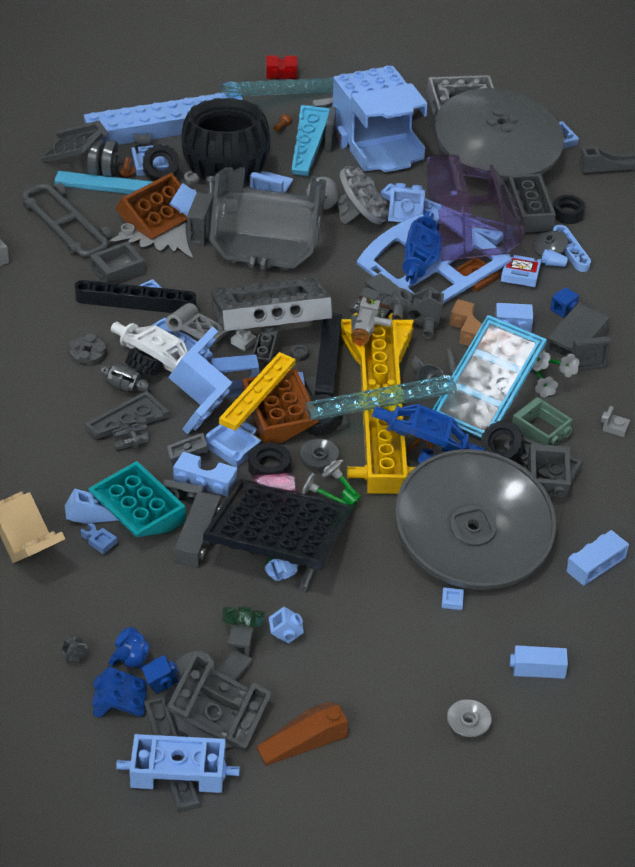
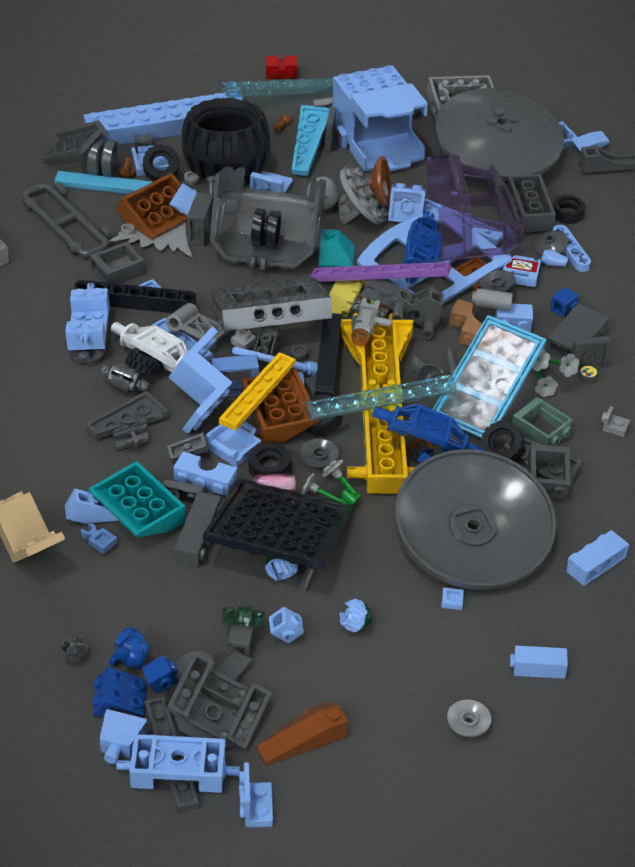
none -> light blue brick [65,283,110,350]
none -> light blue torso [100,709,148,764]
none -> light blue piece [232,347,318,376]
none -> light blue bracket [239,763,273,827]
none -> black wheel [251,208,282,249]
none -> medium lavender tile [310,262,451,282]
none -> teal slope [319,229,355,268]
none -> light yellow windscreen [329,280,366,317]
none -> light blue piece [339,598,373,633]
none -> dark orange dish [369,156,392,207]
none -> light grey piece [472,289,513,311]
none -> dark grey dish [480,270,515,292]
none -> light blue slope [572,131,610,153]
none -> tile [579,365,598,382]

